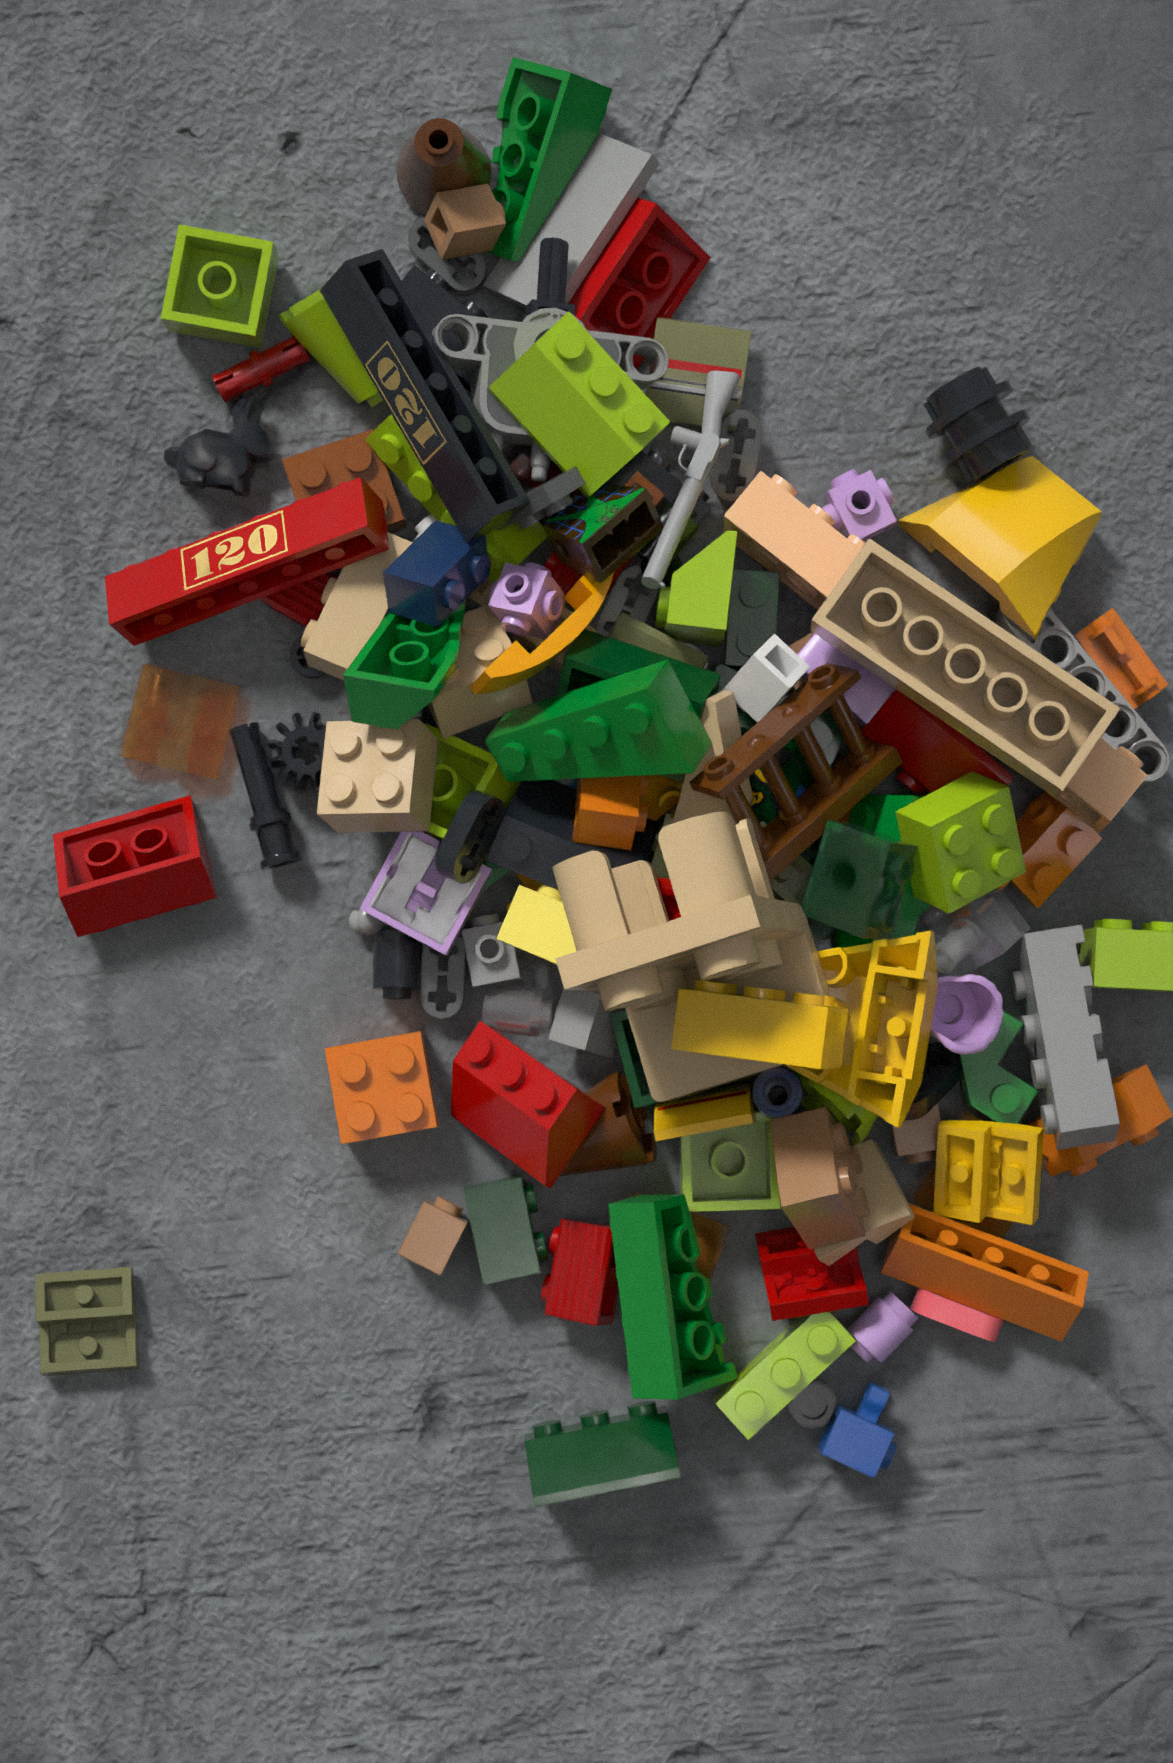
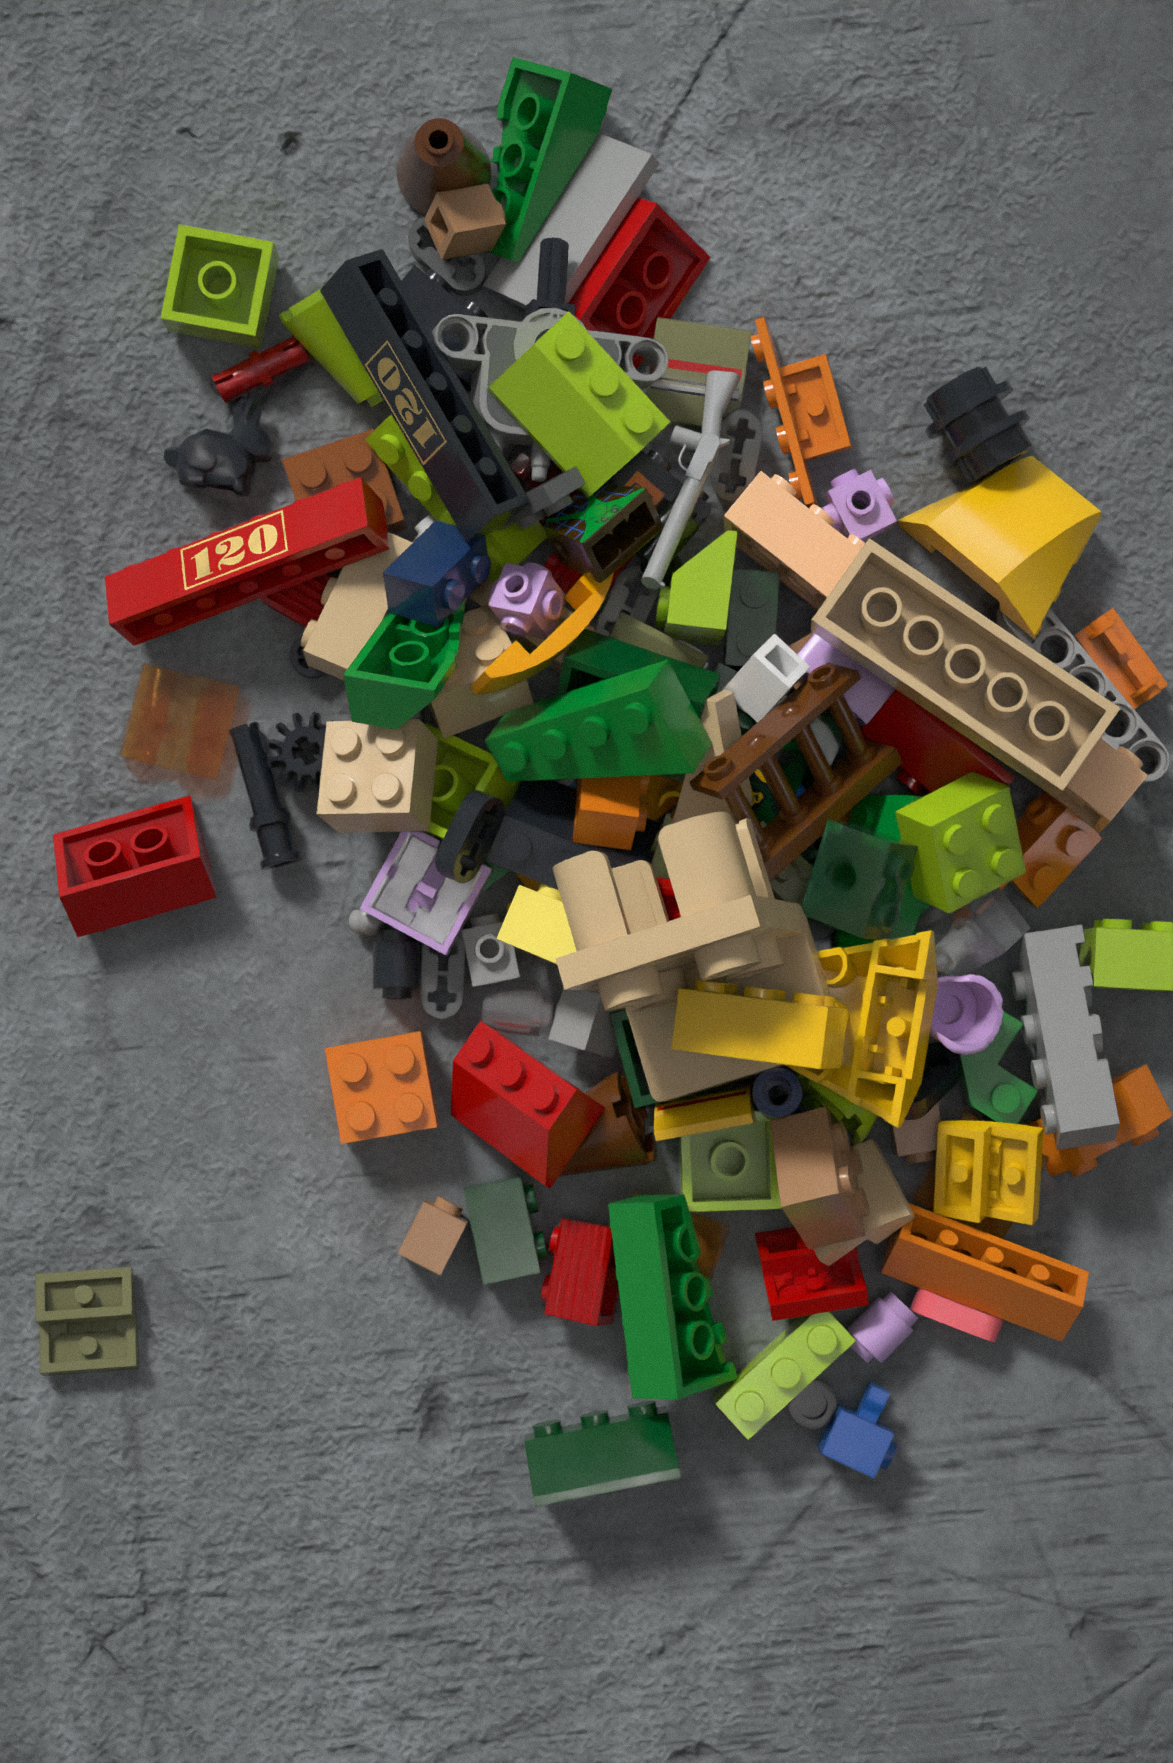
none -> orange bracket [751,317,853,508]

